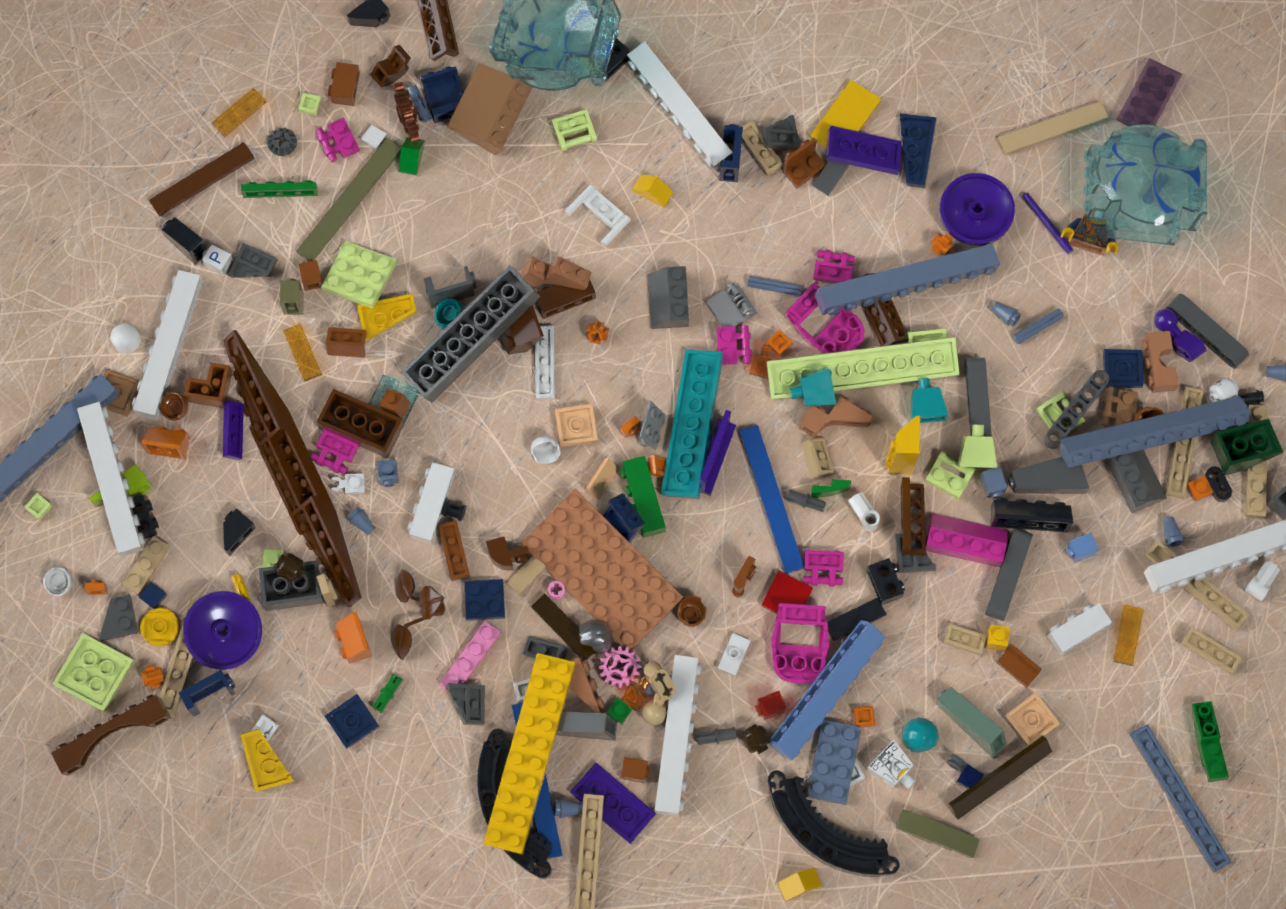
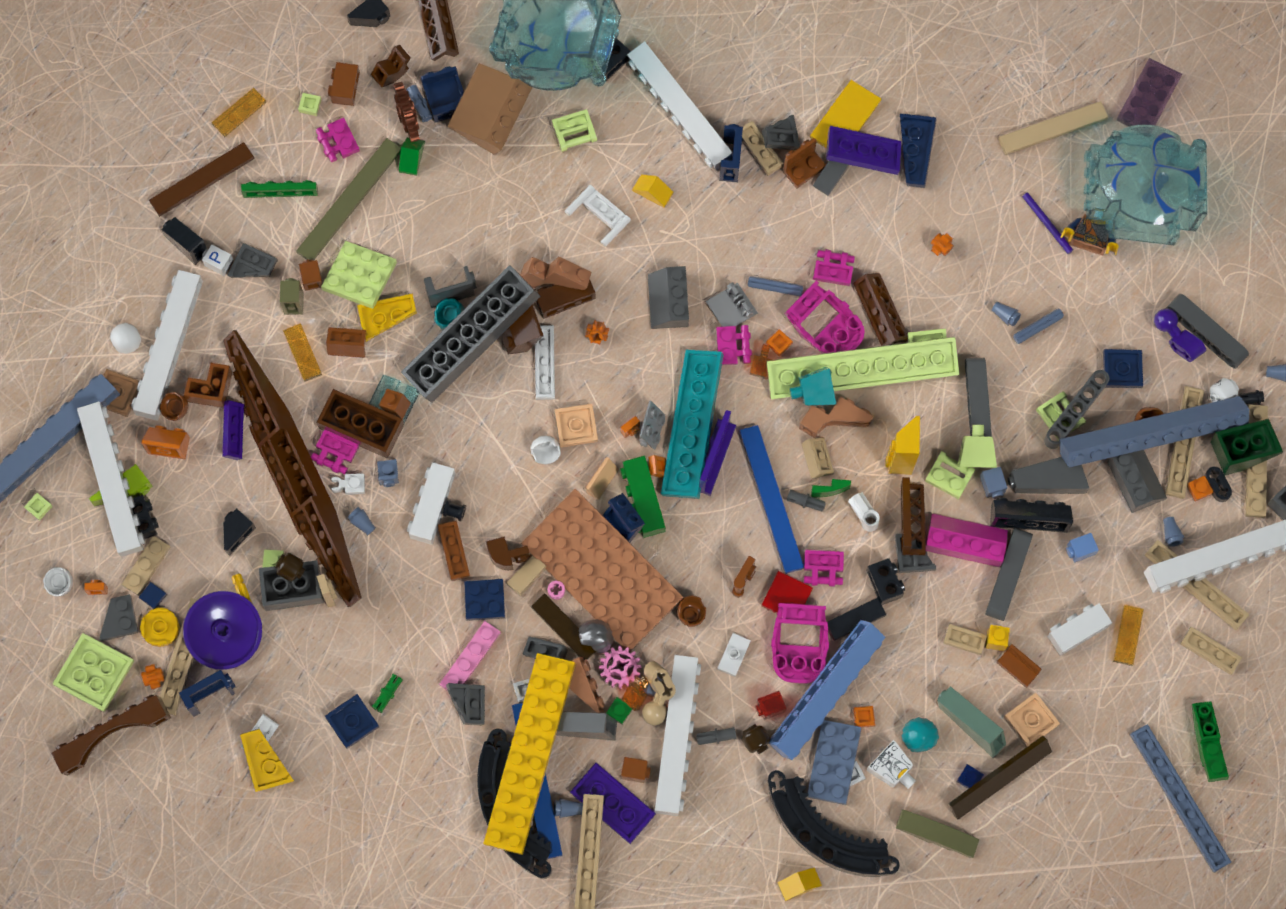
dark grey gear [267,127,297,156] -> none
orange slope [334,612,372,664] -> none
white tile [361,124,387,150] -> none
reddish brown plant [392,570,445,660] -> none
sand blue brick [815,244,1000,316] -> none
teal torso [910,378,948,423] -> none
dark purple dish [939,173,1015,246] -> none
dark grey bush [947,754,967,772] -> none
medium nougat plate [1101,388,1138,426] -> none
nougat arch [1142,331,1179,393] -> none
white piece [1244,561,1280,602] -> none

